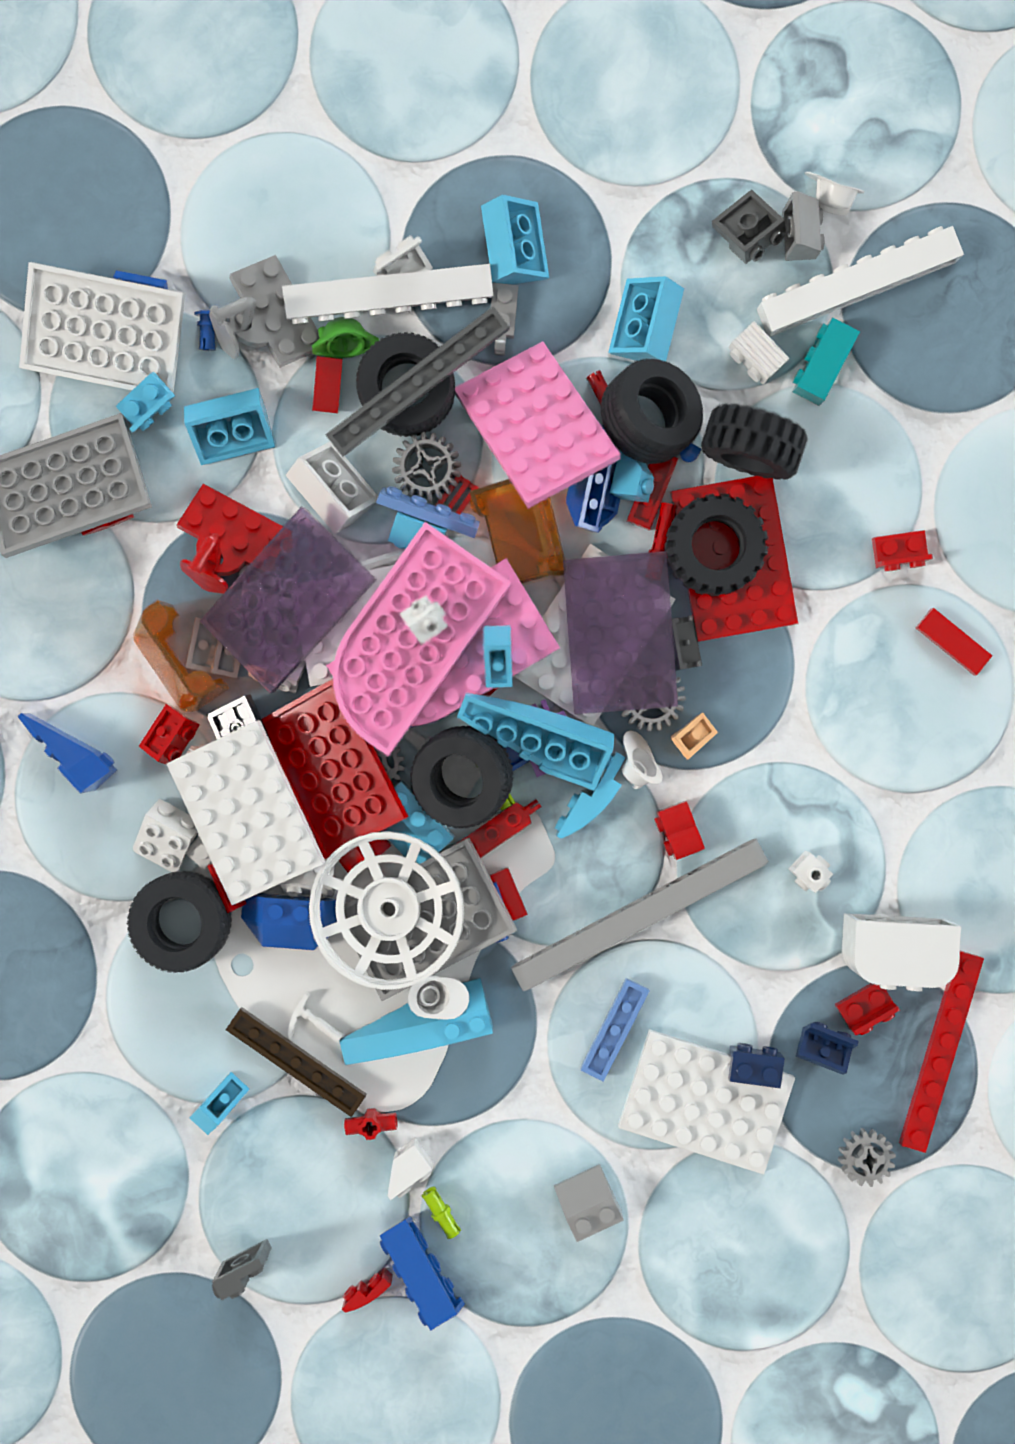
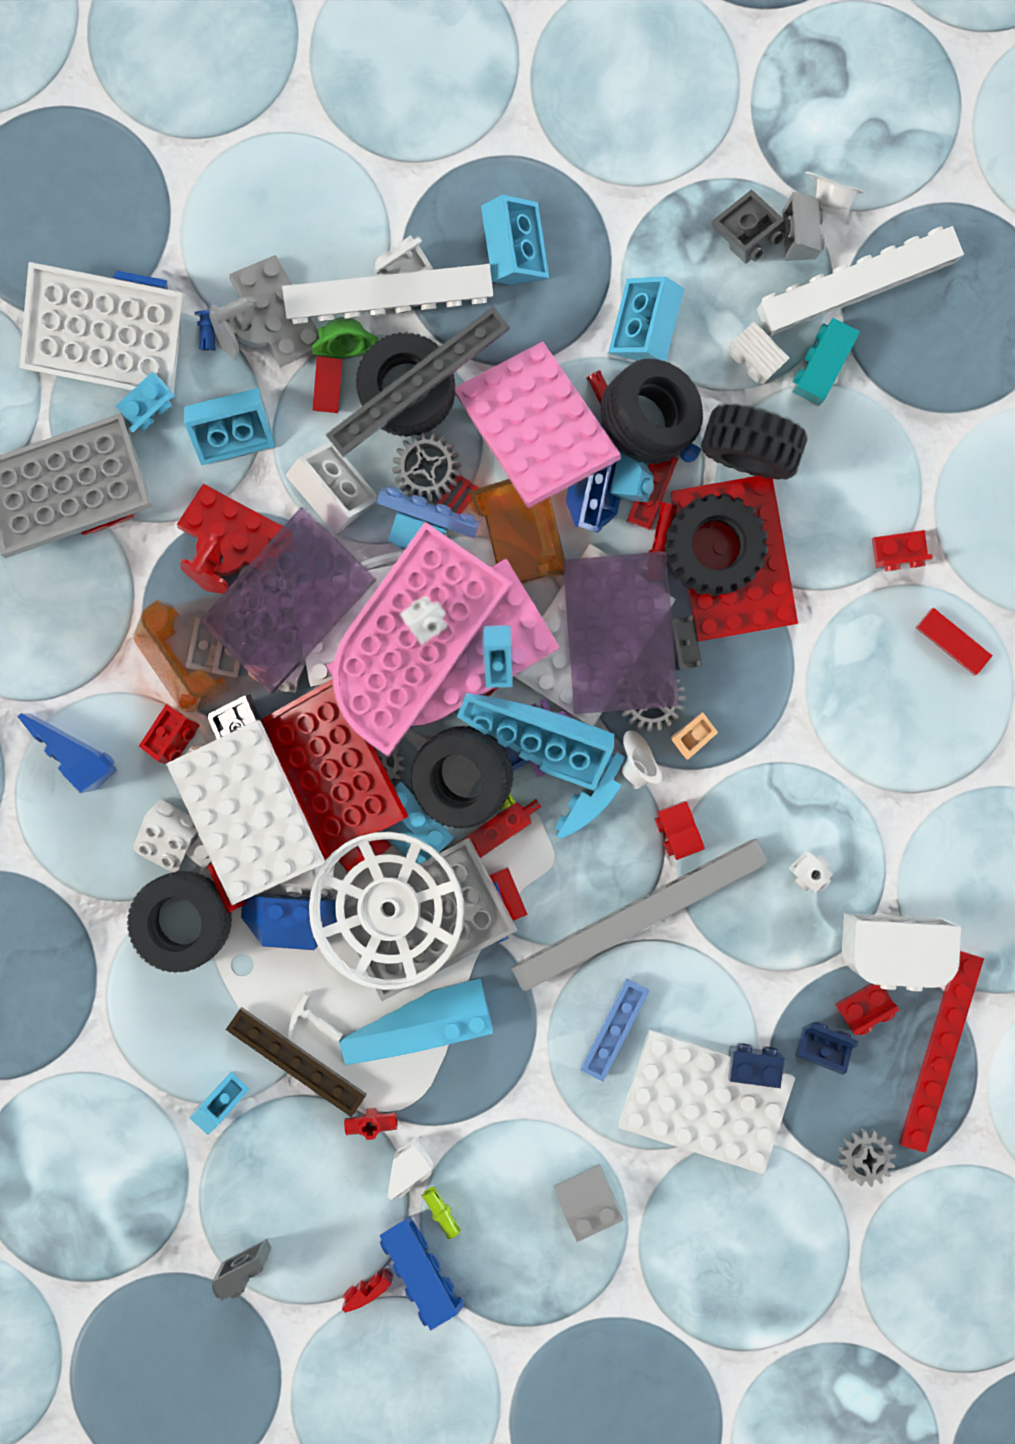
white piece [408,976,469,1020] -> none
light grey plate [491,283,519,356] -> none

